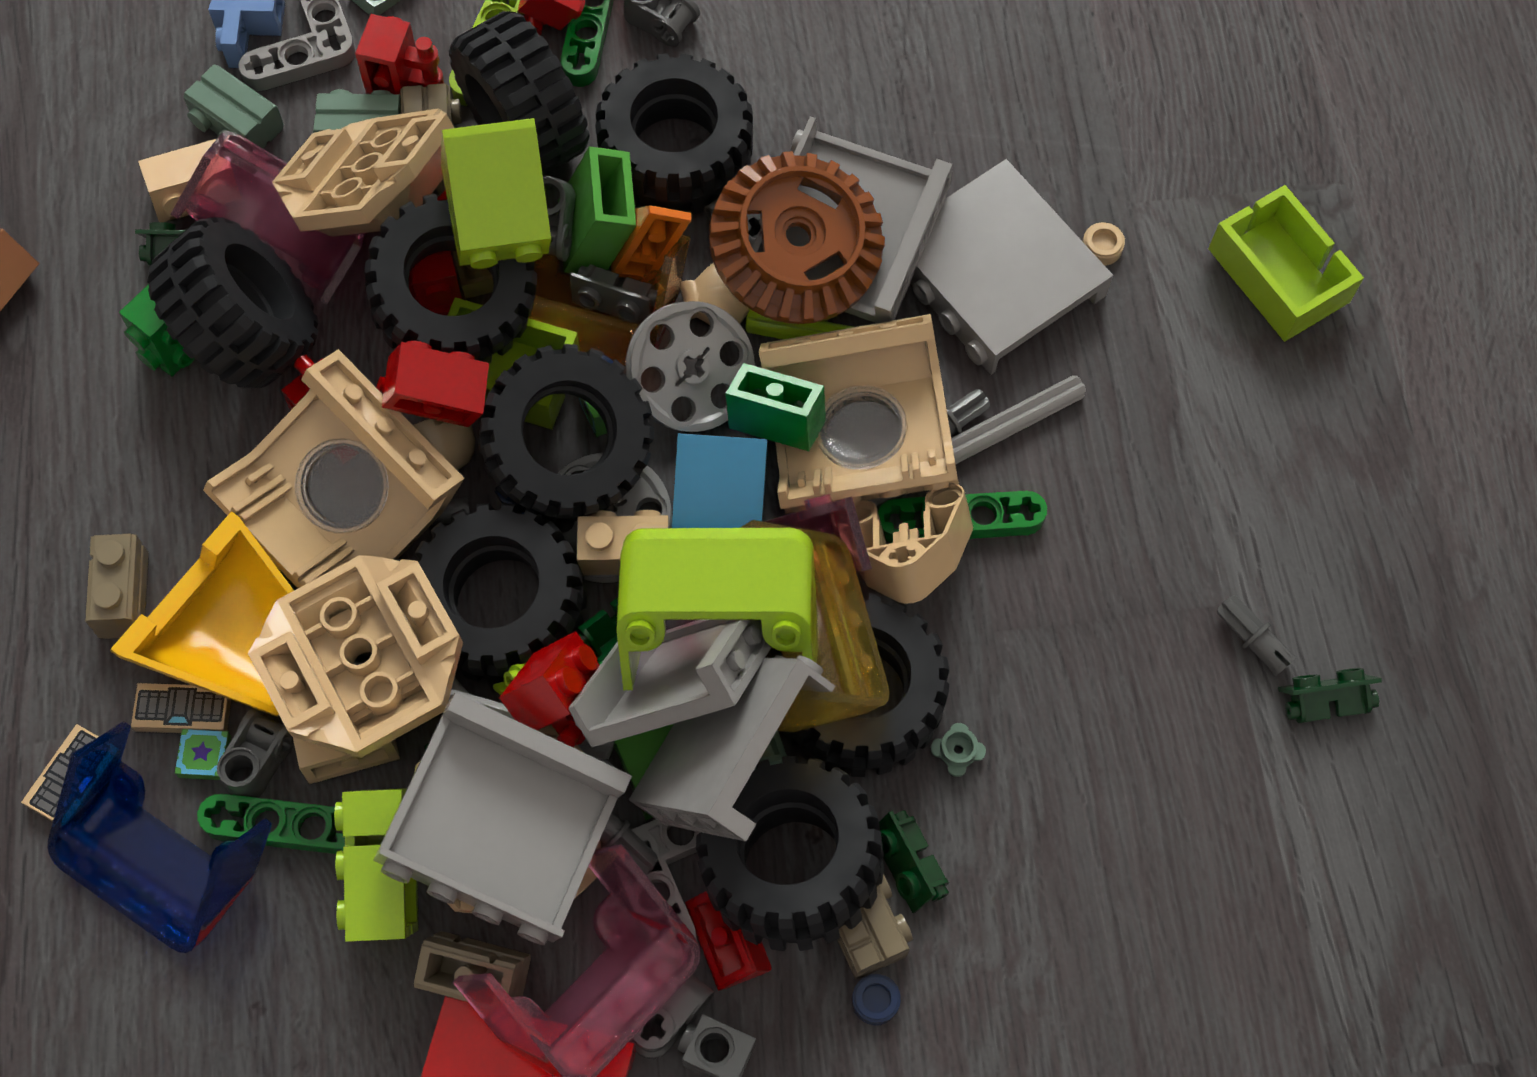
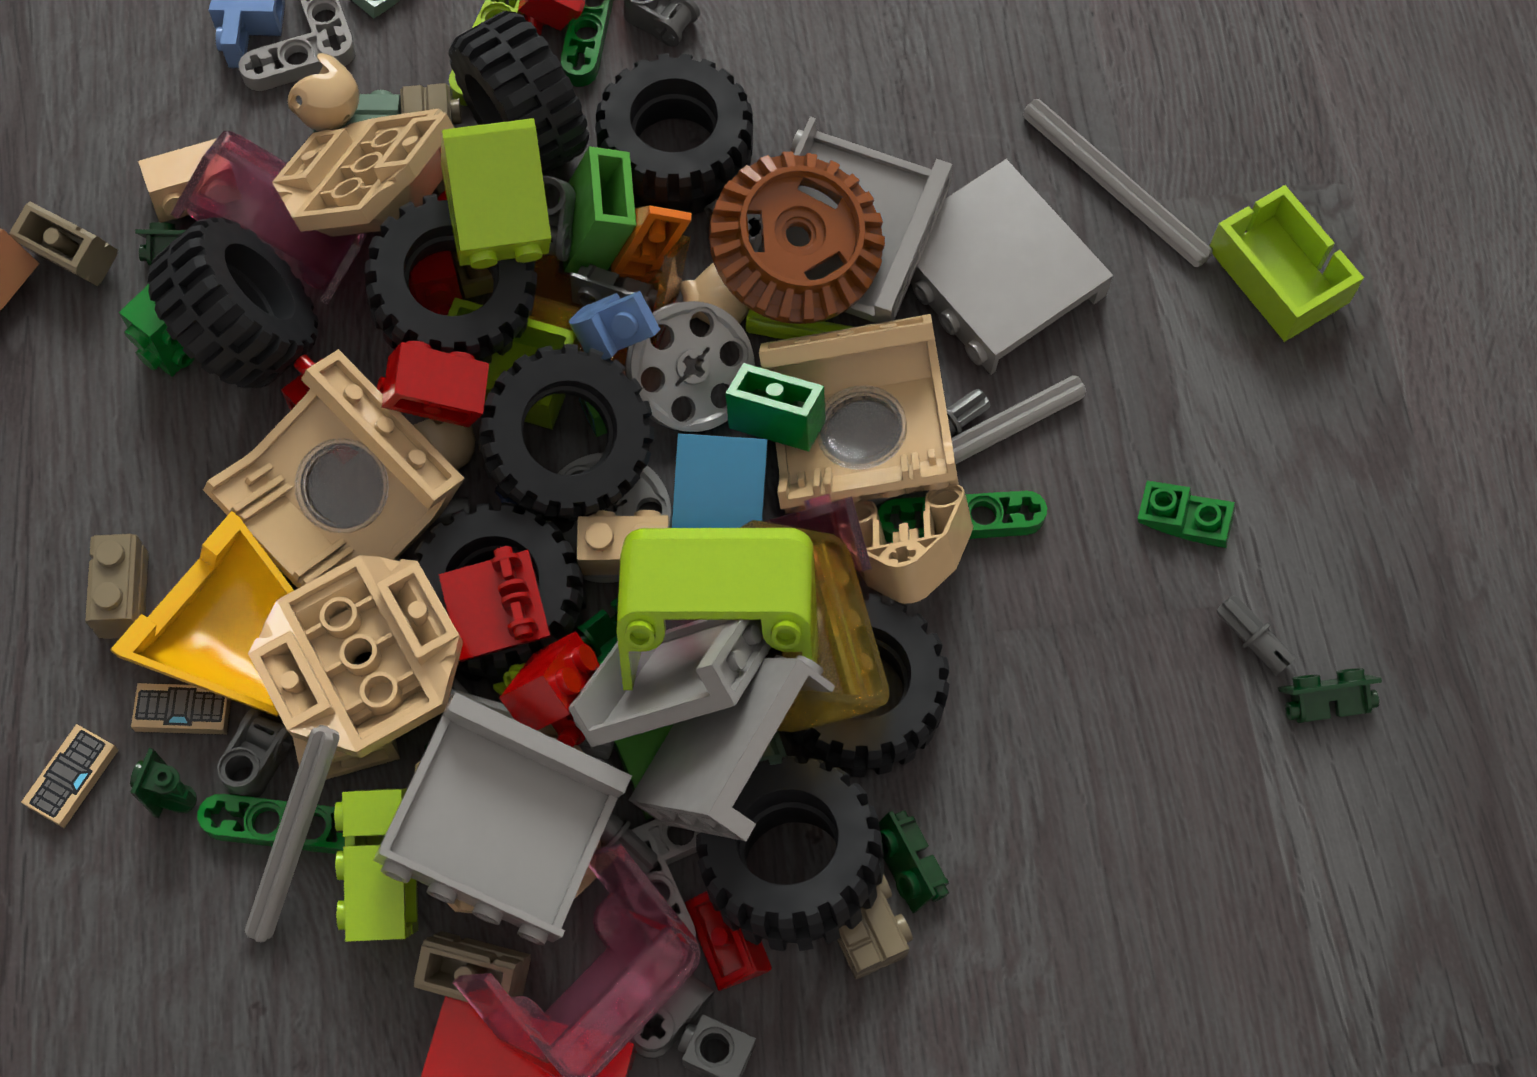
clear blue windscreen [47,721,273,953] -> none
bright green tile [175,729,232,780] -> none
sand green brick [183,64,284,158] -> none
red brick [355,14,444,96] -> none
dark blue tile [852,974,901,1025] -> none
sand green plate [931,723,986,777] -> none
tan tile [1082,222,1125,266] -> none
none -> dark tan brick [9,201,118,286]
none -> dark green hinge [130,748,197,818]
none -> light grey axle [245,725,340,943]
none -> tan helmet [287,53,360,131]
none -> red hinge [438,546,551,662]
none -> medium blue brick [569,291,660,360]
none -> light grey axle [1023,99,1212,268]
none -> green slope [1138,480,1235,548]

